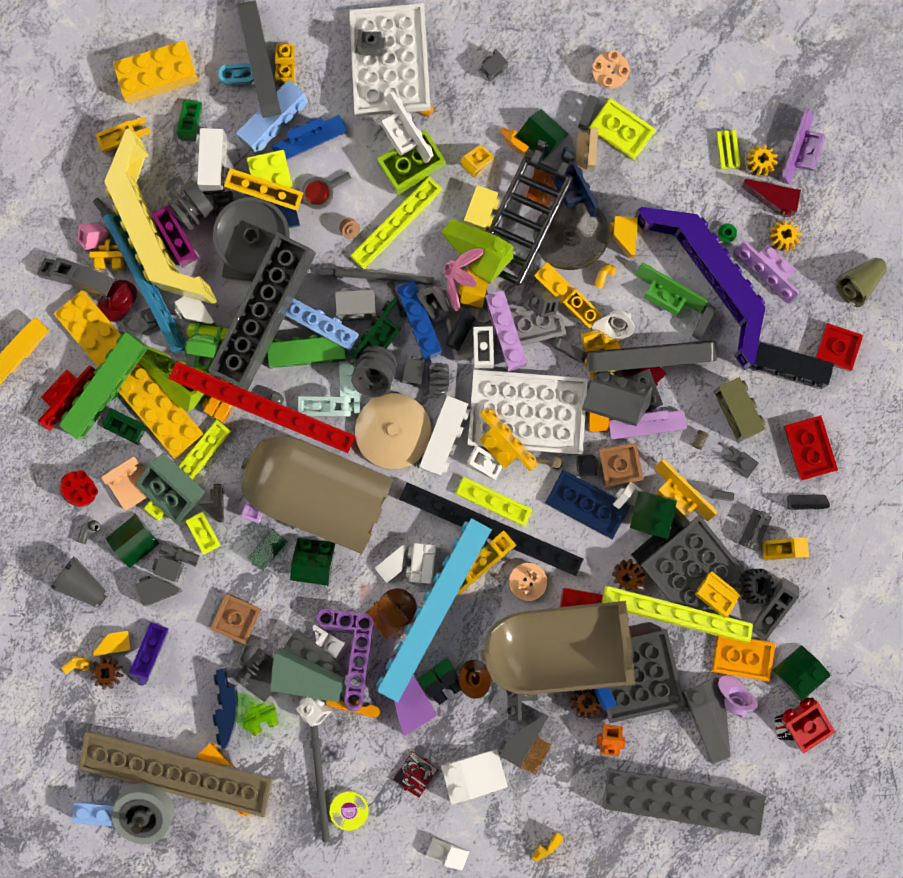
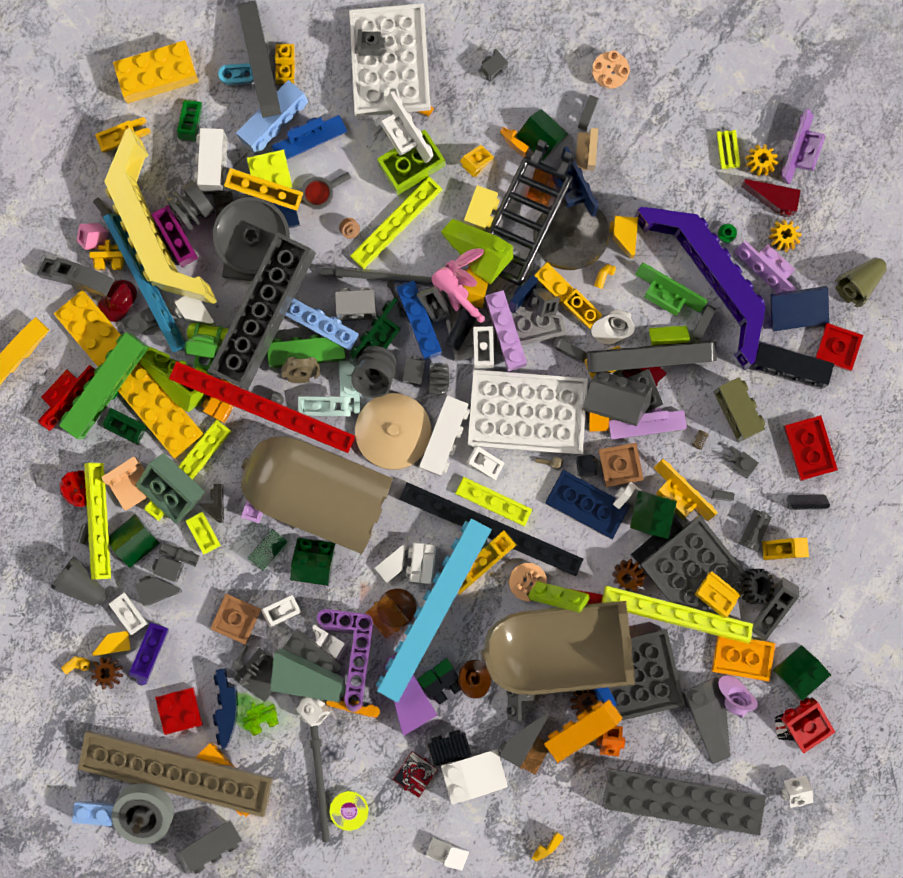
yellow bracket [479,407,539,471] -> none
yellow slope [581,330,621,353] -> none
neon yellow tile [588,98,656,161] -> none
none -> neon yellow tile [84,463,111,580]
none -> white plate [109,593,148,635]
none -> red plate [155,687,203,735]
none -> dark grey wedge [174,820,242,874]
none -> white slope [261,595,301,627]
none -> dark tan plate [281,357,320,383]
none -> black brick [427,729,472,767]
none -> bright pink piece [432,267,485,323]
none -> dark blue plate [509,275,538,313]
none -> lime plate [528,581,589,613]
none -> light orange brick [544,699,623,763]
none -> lime tile [649,325,690,345]
none -> dark blue tile [770,286,829,332]
none -> white brick [781,775,813,808]

